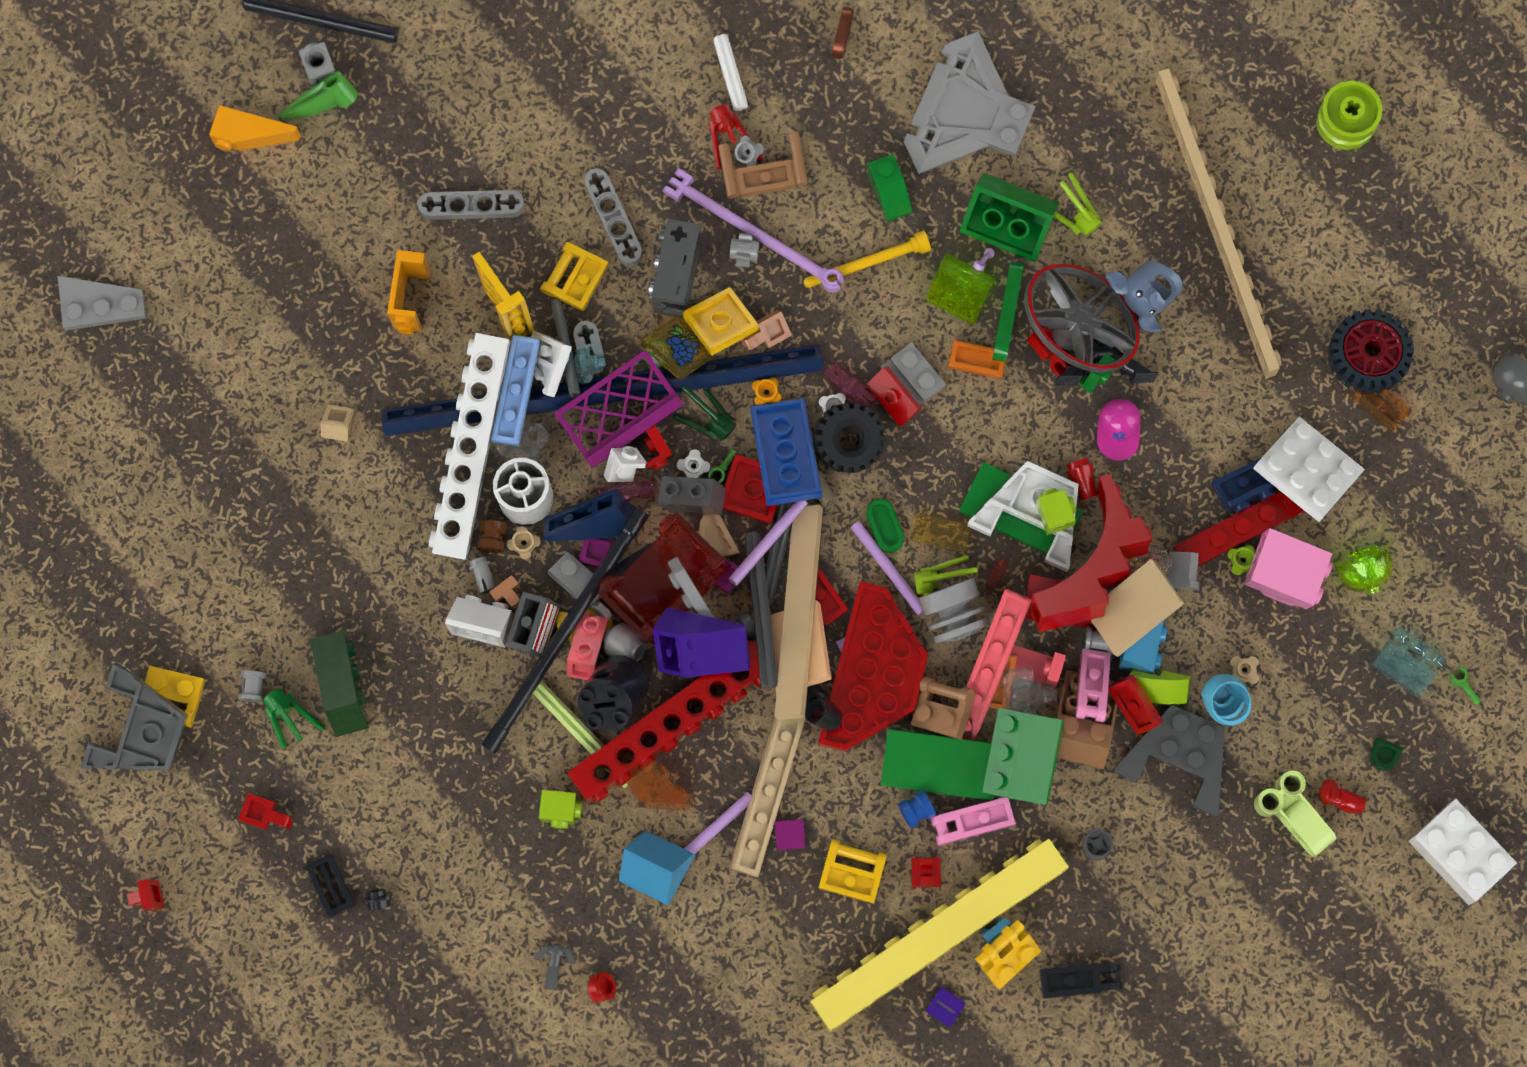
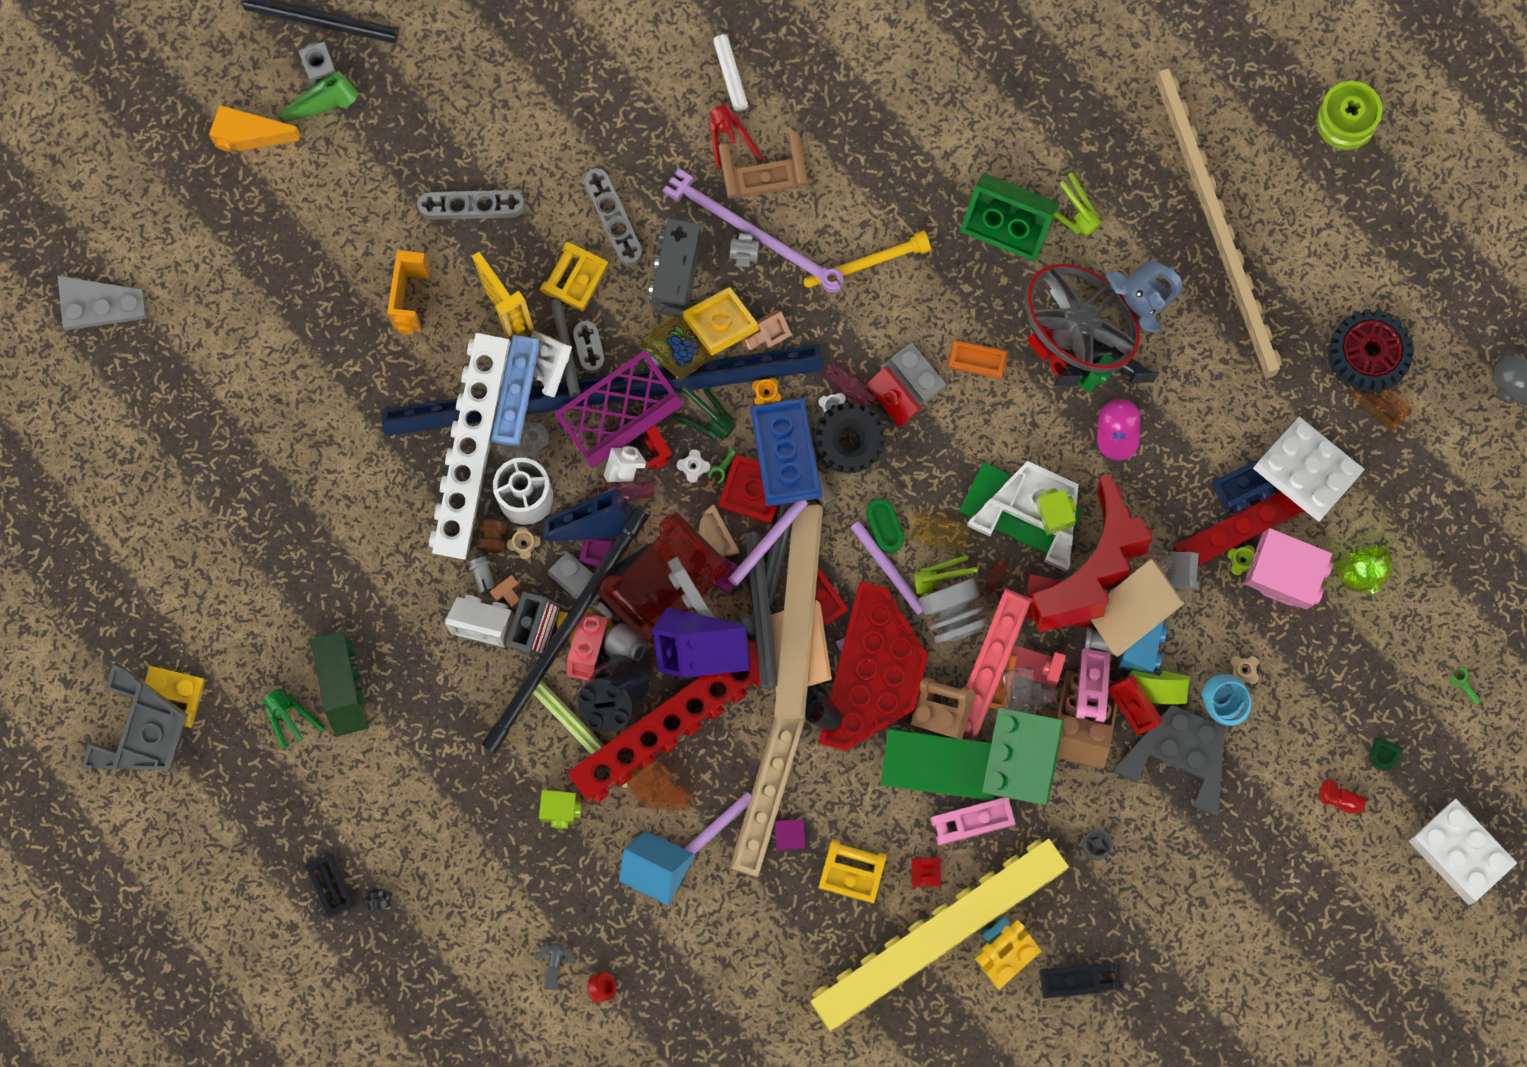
red tile [127,879,164,911] -> none
light grey bush [238,670,266,703] -> none
red plate [238,793,293,831] -> none
tan slope [320,404,355,441] -> none
clear light blue tile [574,348,606,384] -> none
dark grey brick [658,476,726,515] -> none
light grey plate [733,136,764,167] -> none
copper tile [832,6,854,59] -> none
green slope [867,154,913,222] -> none
blue wheel [898,790,936,829] -> none
light grey plate [904,32,1036,175] -> none
clear neon green bracket [925,253,997,325] -> none
dark purple tile [925,987,966,1028] -> none
lavender hinge [973,248,995,271] -> none
green beam [992,261,1024,362] -> none
red cone [1066,458,1097,501] -> none
yellowish green piece [1254,770,1337,858] -> none
clear light blue plate [1372,627,1446,698] -> none

